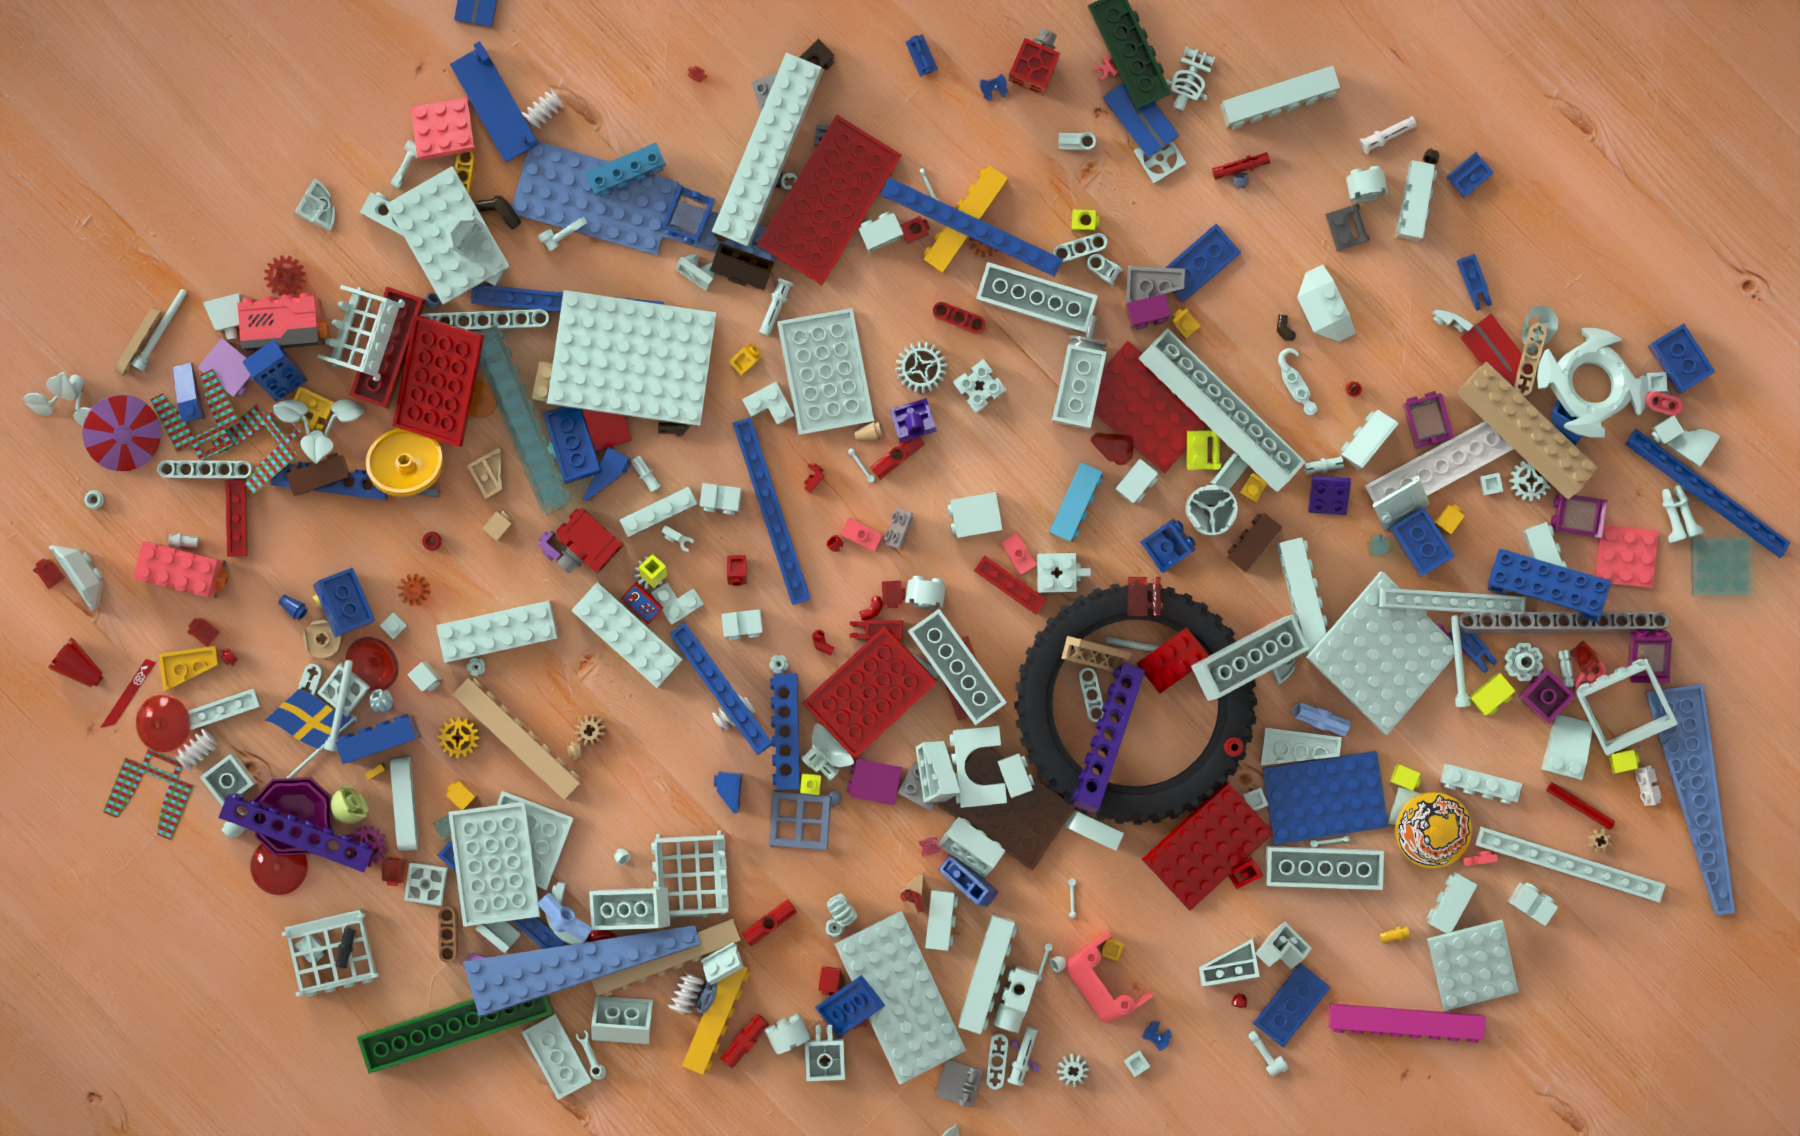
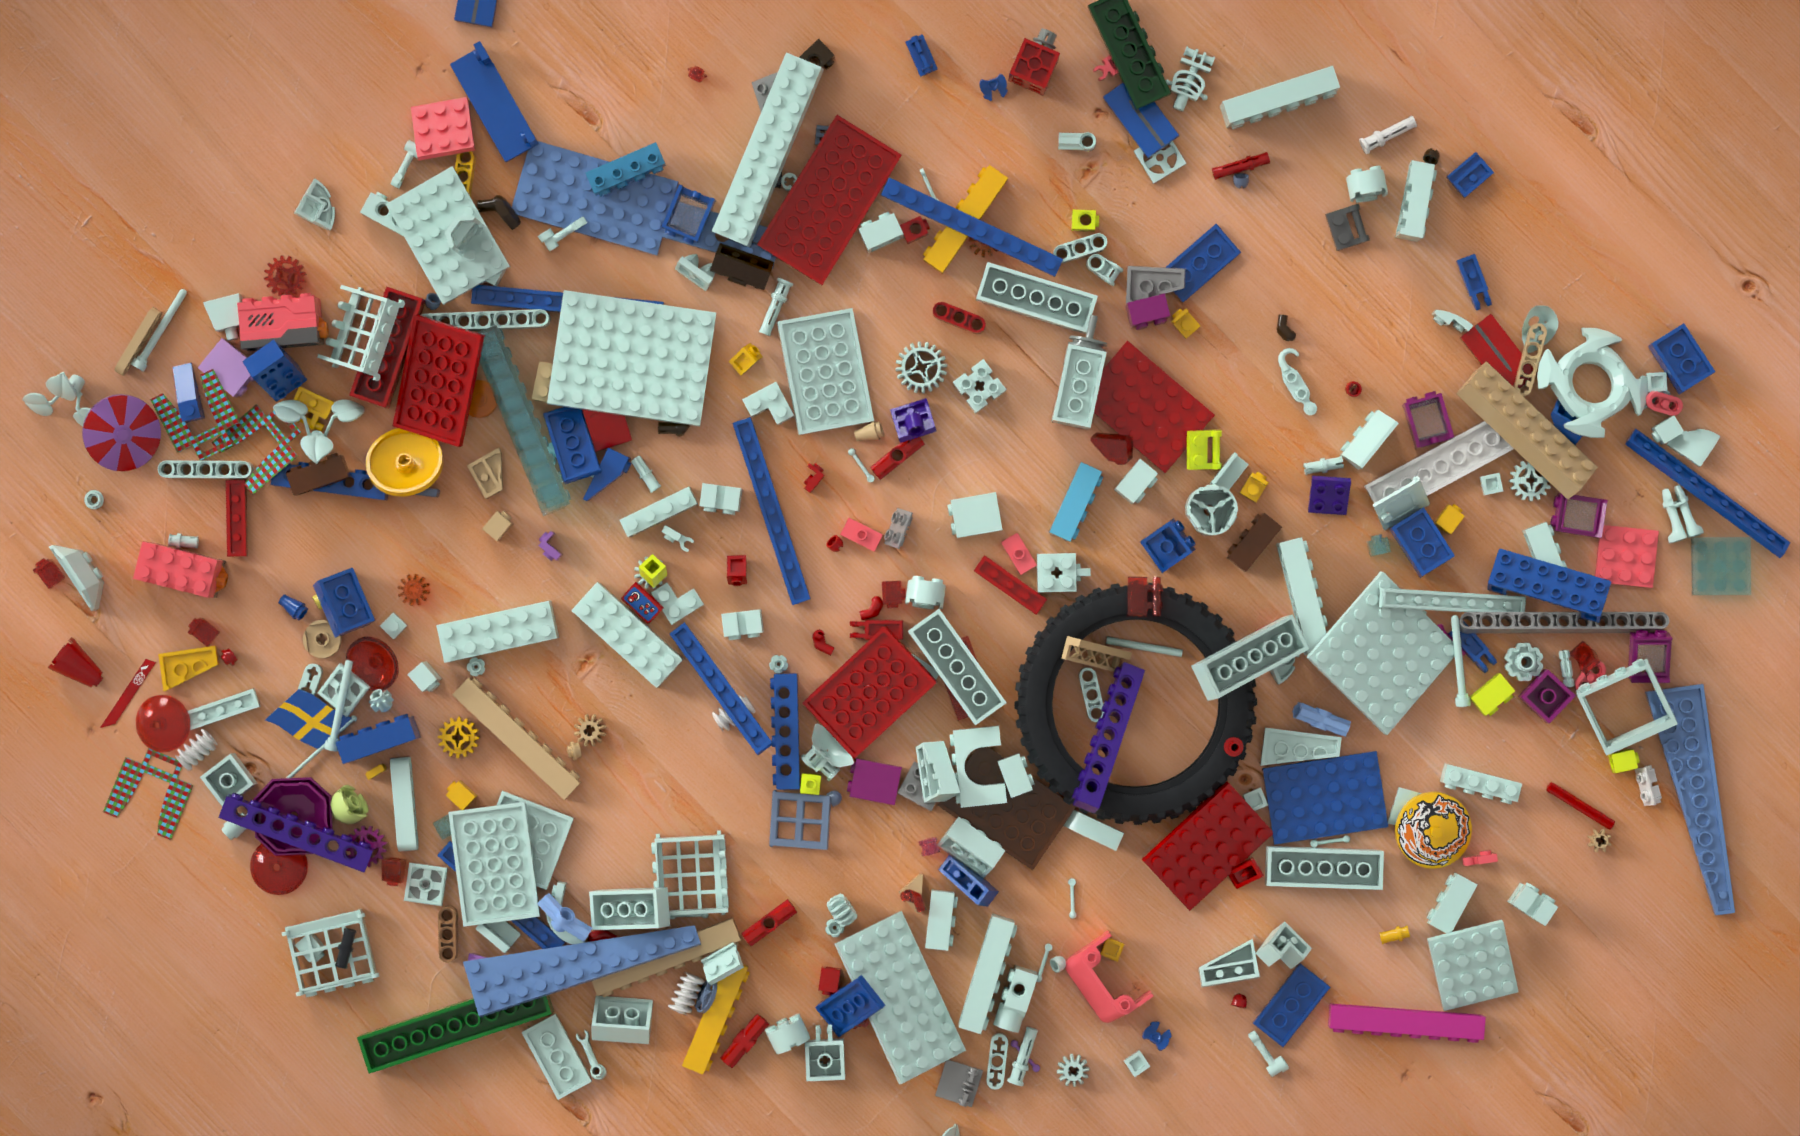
red plate [422,532,442,551] -> none
white piece [521,88,565,129] -> none
red piece [555,508,624,574] -> none
light aqua hinge [614,848,631,865] -> none
blue slope [714,771,742,813] -> none
red plate [1136,627,1209,694] -> none
light aqua brick [1138,328,1305,492] -> none
light aqua wedge [1297,265,1356,342] -> none
neon yellow brick [1390,764,1422,791] -> none
light aqua plate [1475,826,1665,902] -> none
light aqua slope [1541,714,1593,780] -> none

